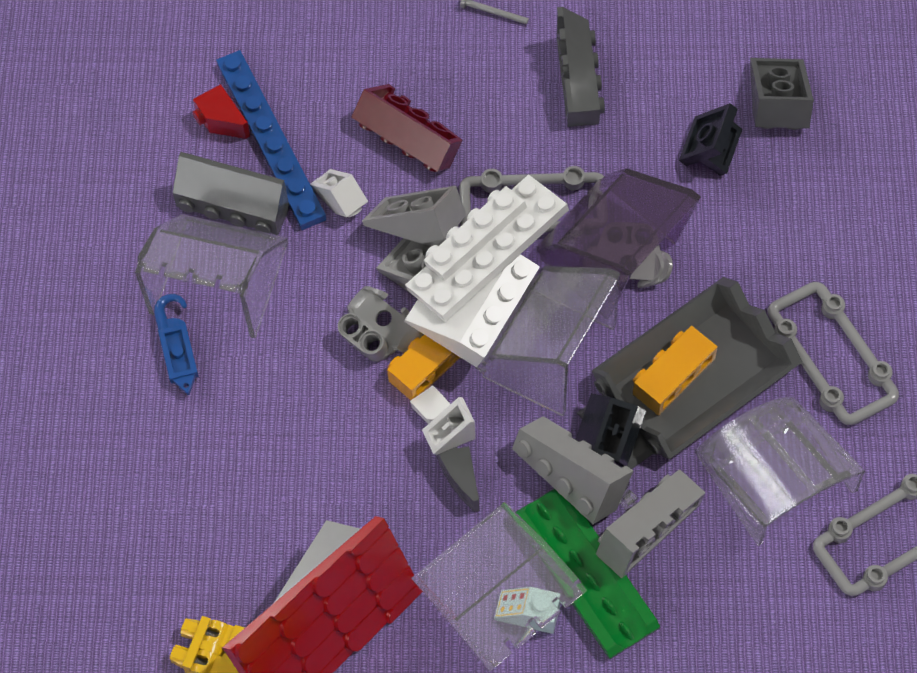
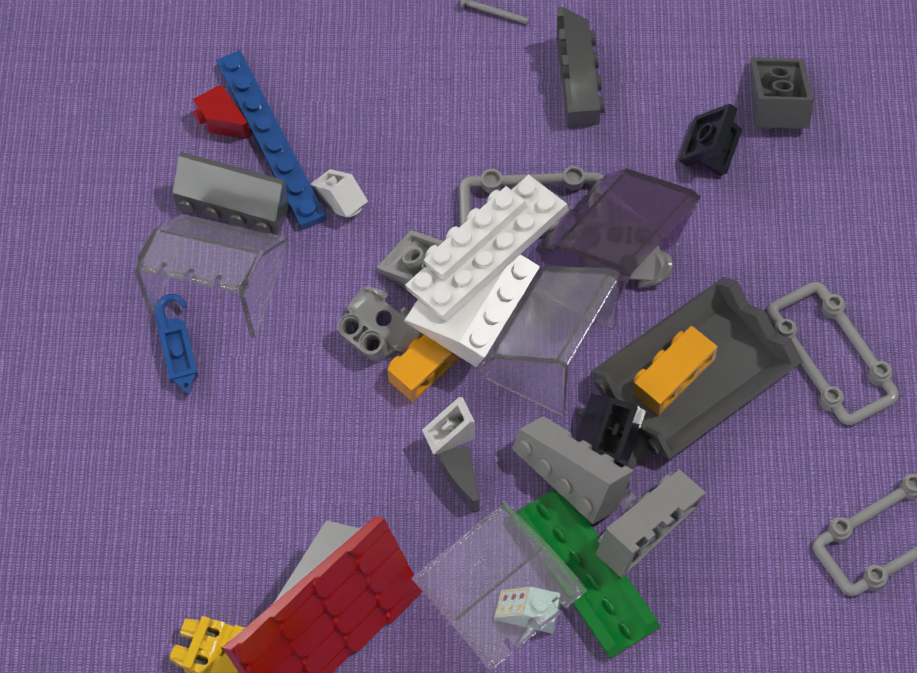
dark red wedge [351,84,463,172] -> none
light grey slope [362,186,466,244] -> none
white slope [410,386,450,424] -> none
clear windscreen [695,397,865,546] -> none

